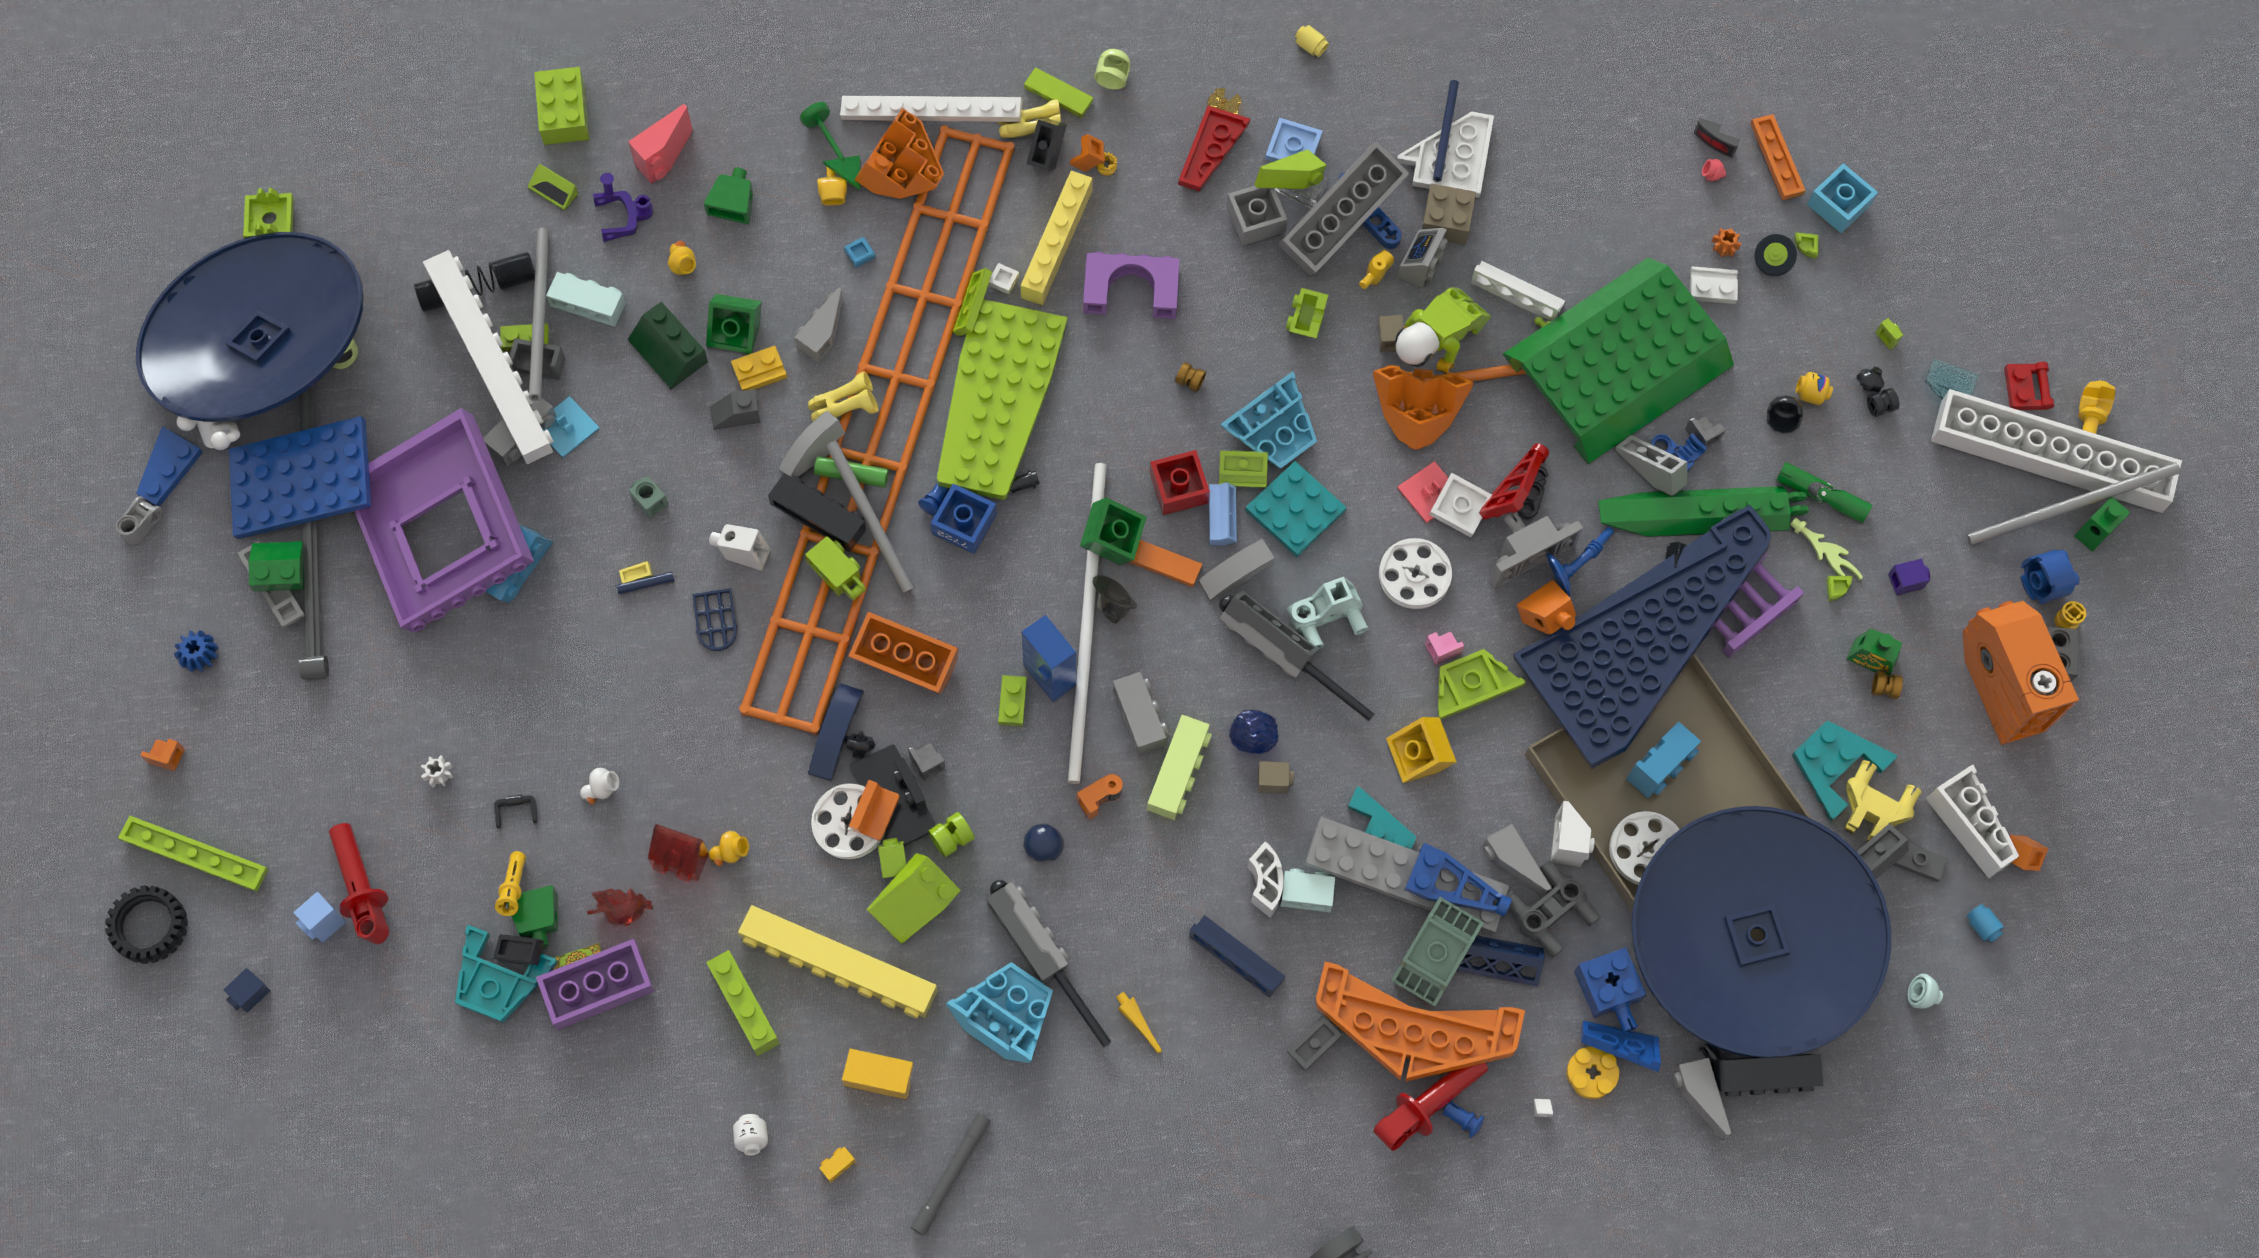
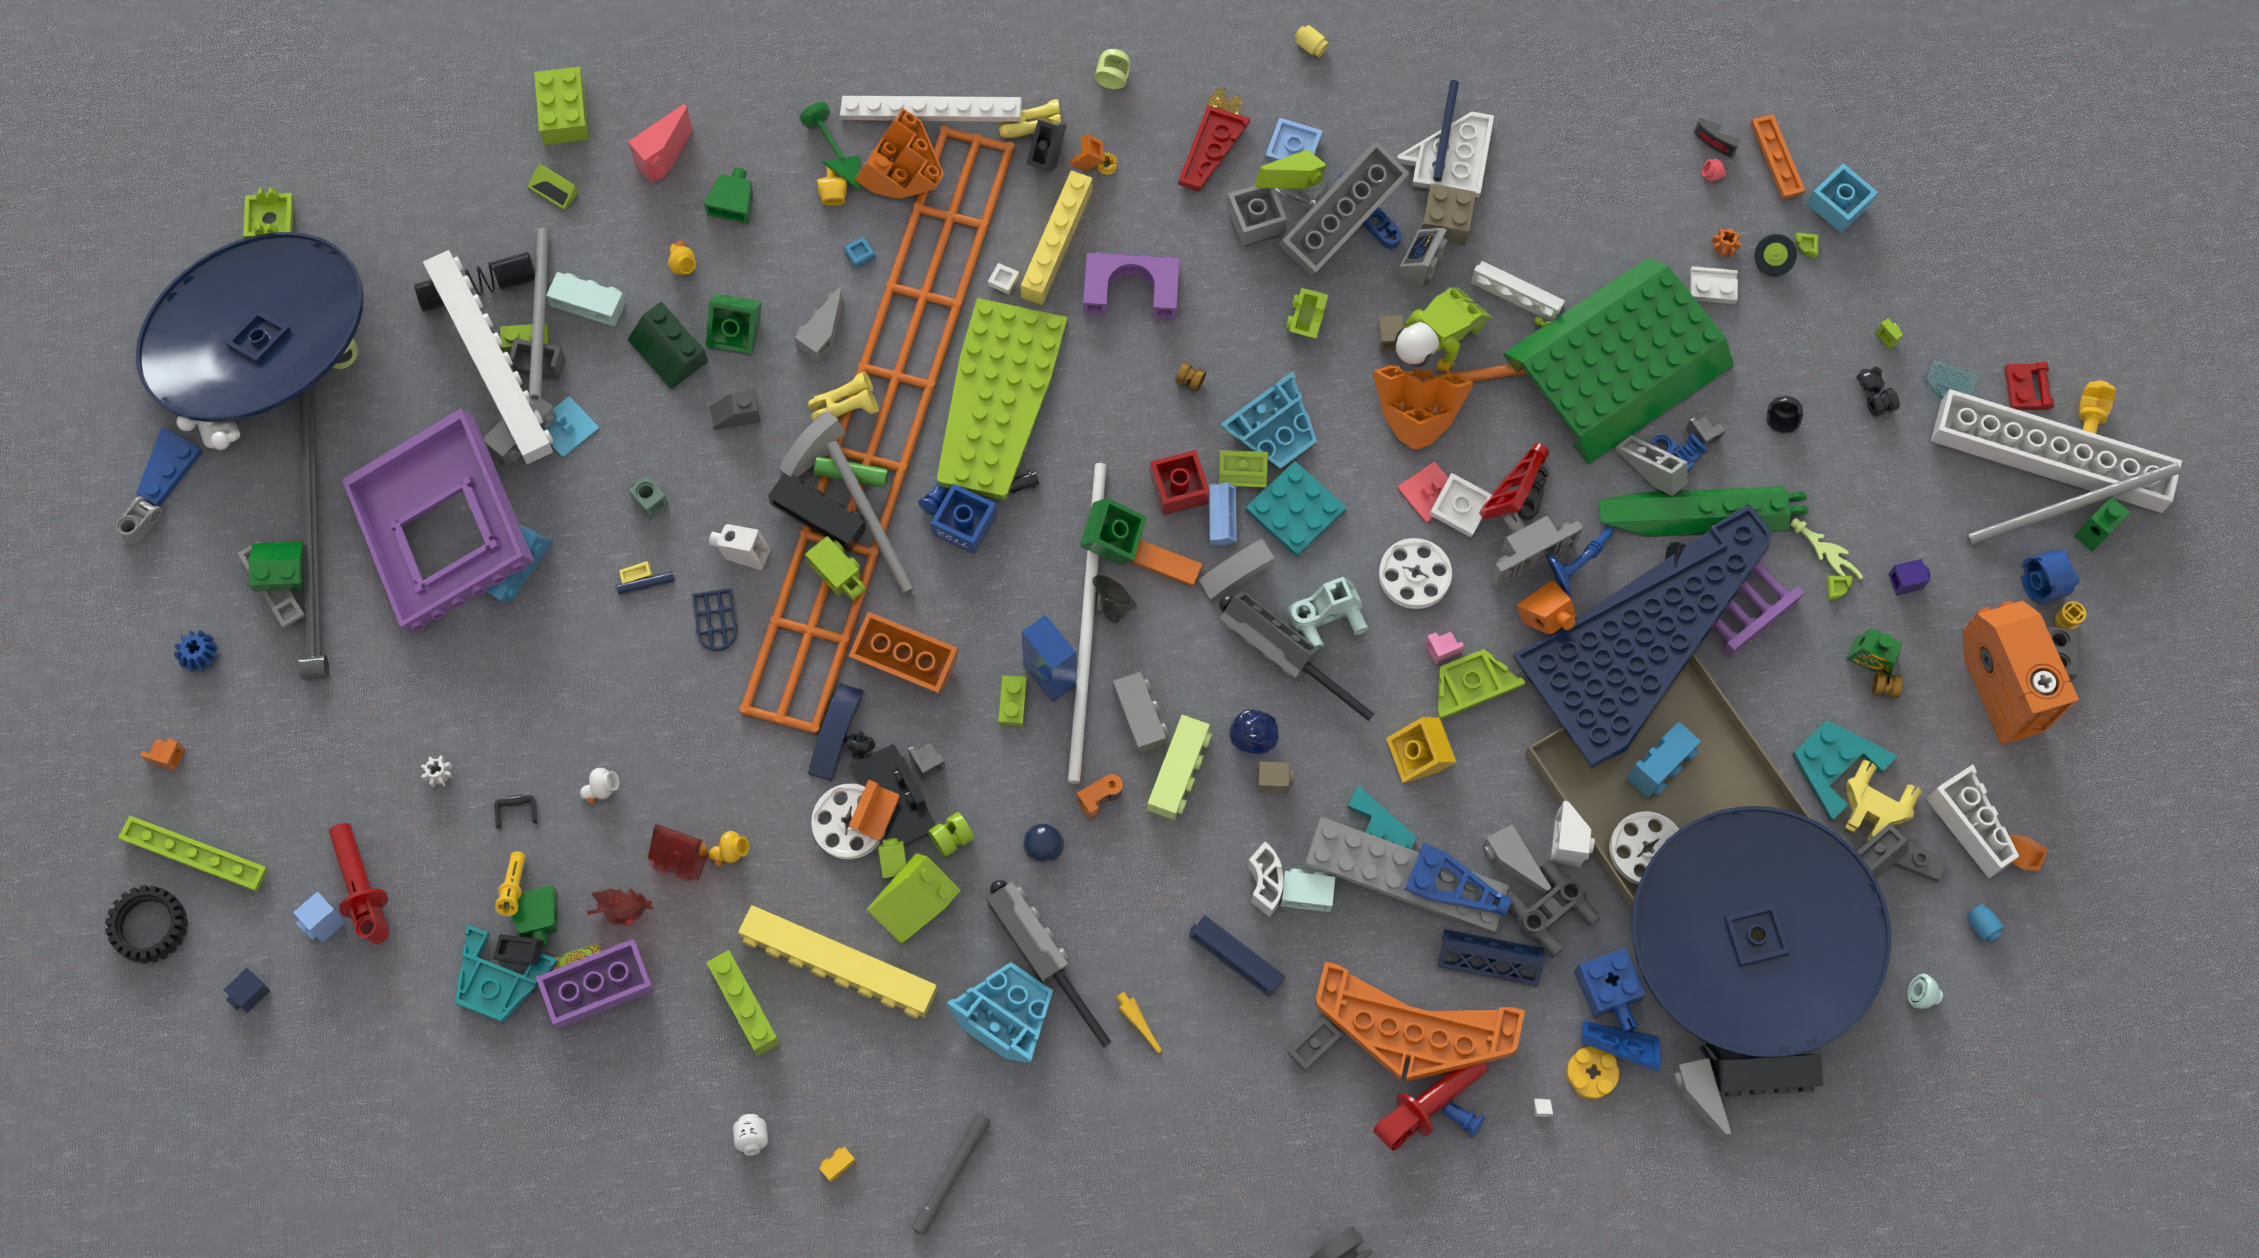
blue plate [229,416,371,539] -> none
dark purple piece [593,173,653,242] -> none
yellow plate [731,345,787,391] -> none
yellow piece [842,1049,914,1100] -> none
lime tile [953,268,992,337] -> none
lime tile [1024,67,1093,118] -> none
yellow piece [1359,250,1394,289] -> none
sand green plate [1391,897,1484,1006] -> none
green piece [1776,462,1873,523] -> none
yellow head [1795,372,1833,406] -> none

